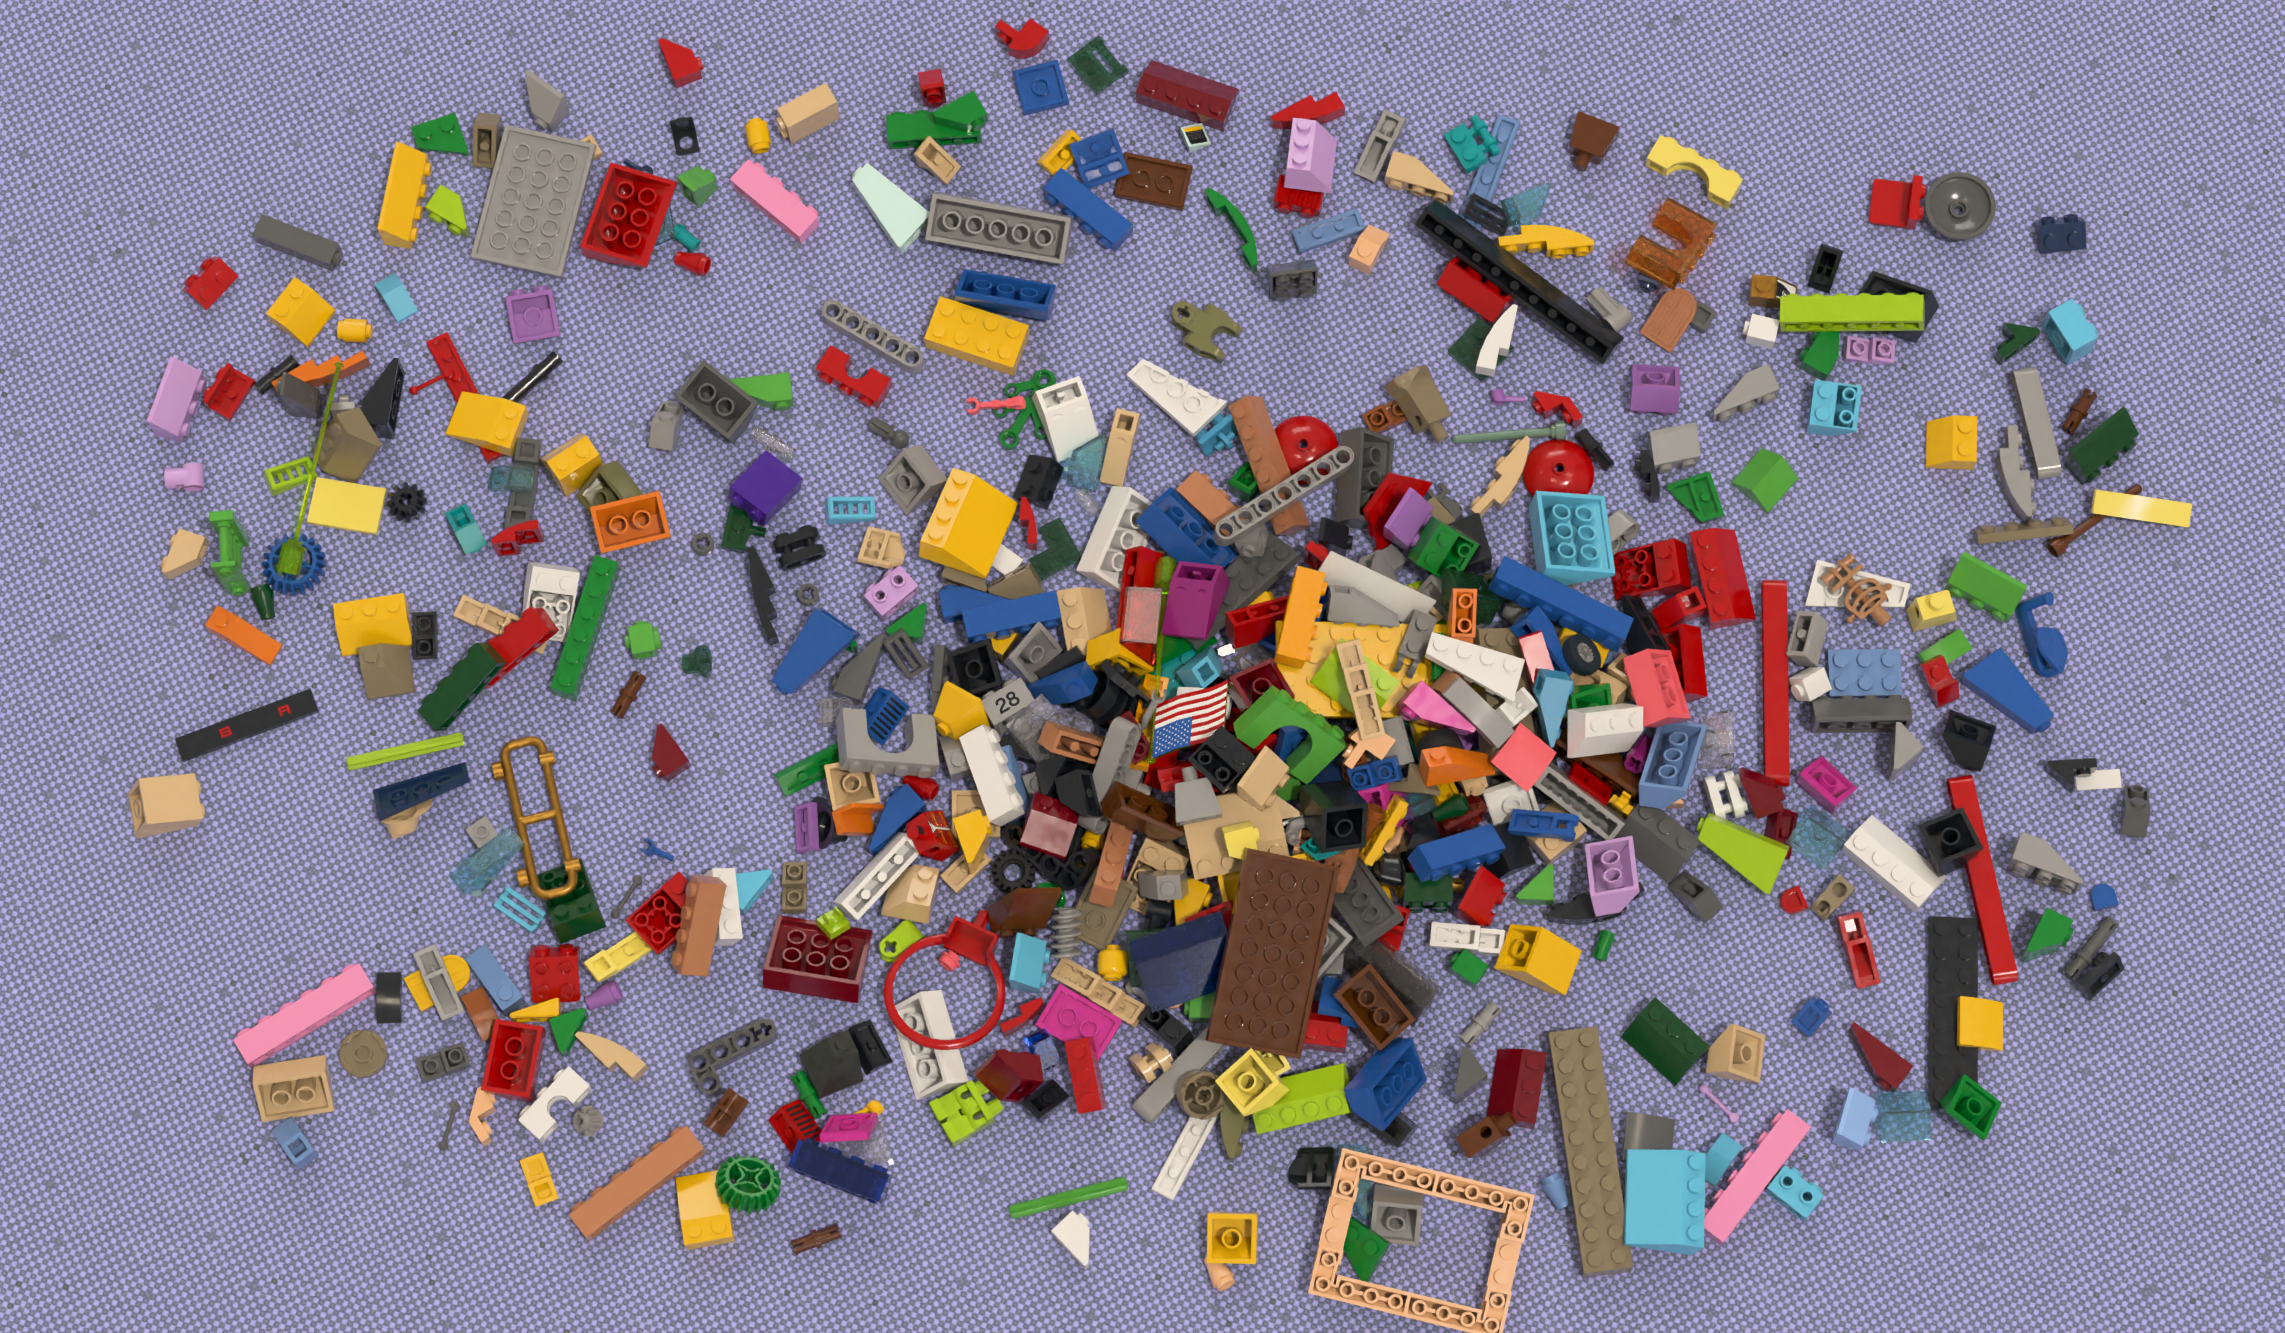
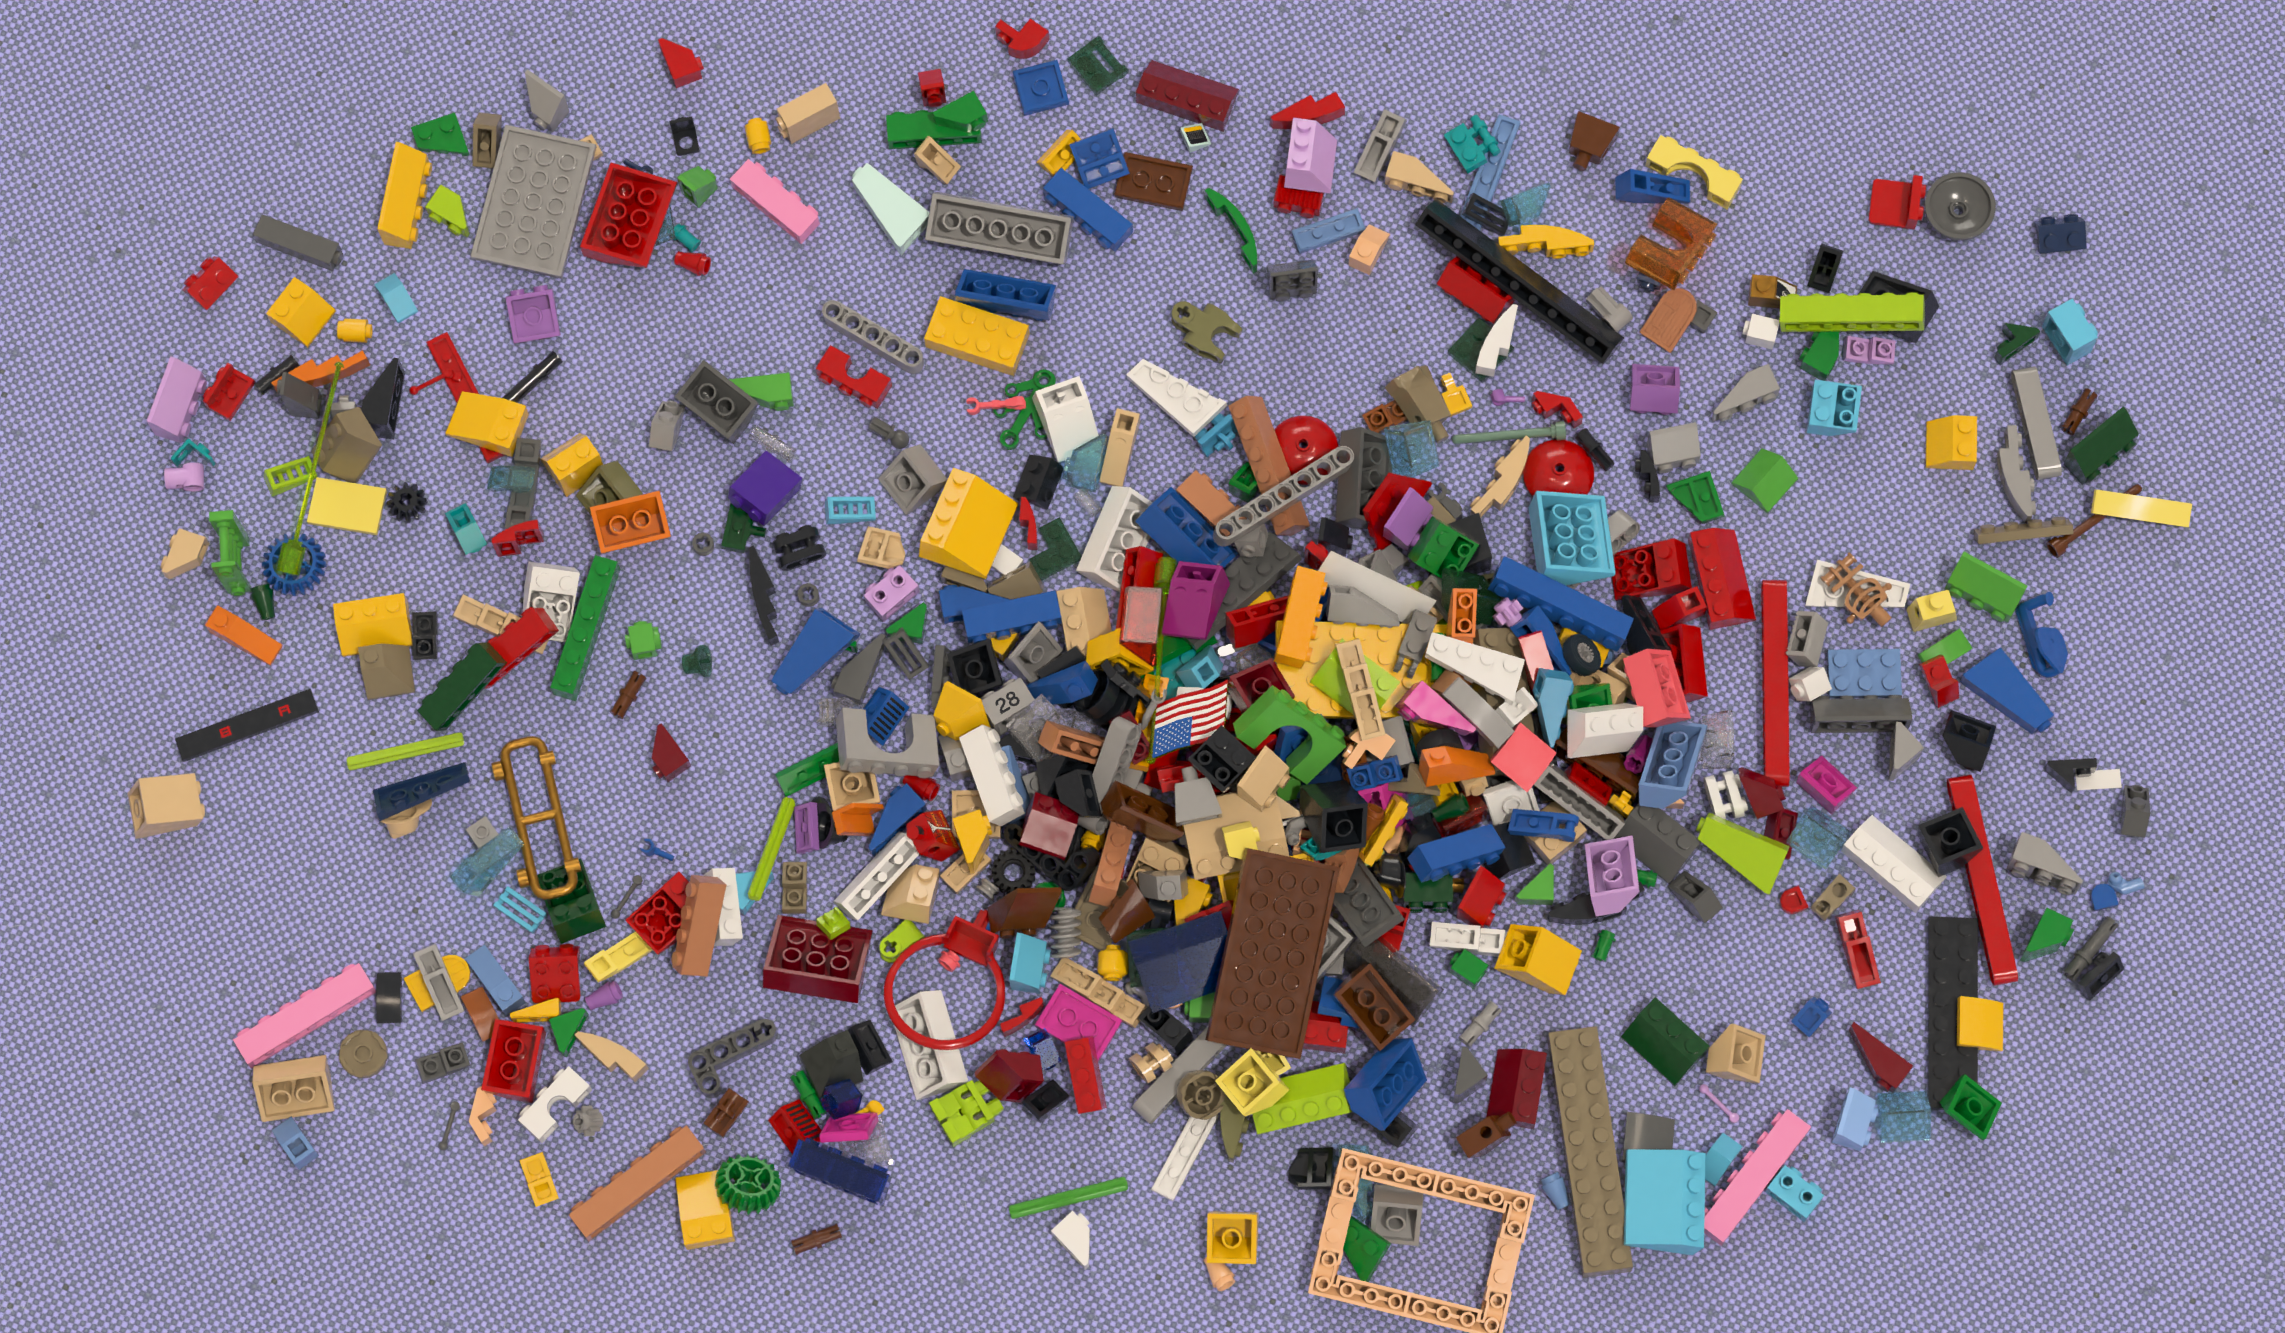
none -> teal bracket [171,438,216,467]
none -> lime axle [748,797,795,901]
none -> clear blue brick [821,1079,863,1120]
none -> light grey bush [975,878,1000,901]
none -> reddish brown slope [1099,879,1155,943]
none -> clear light blue slope [1384,420,1440,477]
none -> yellow plate [1441,373,1472,417]
none -> lavender gear [1492,597,1523,627]
none -> blue slope [1615,169,1690,204]
none -> green pin [1637,869,1658,889]
none -> medium blue arm [2108,872,2145,895]

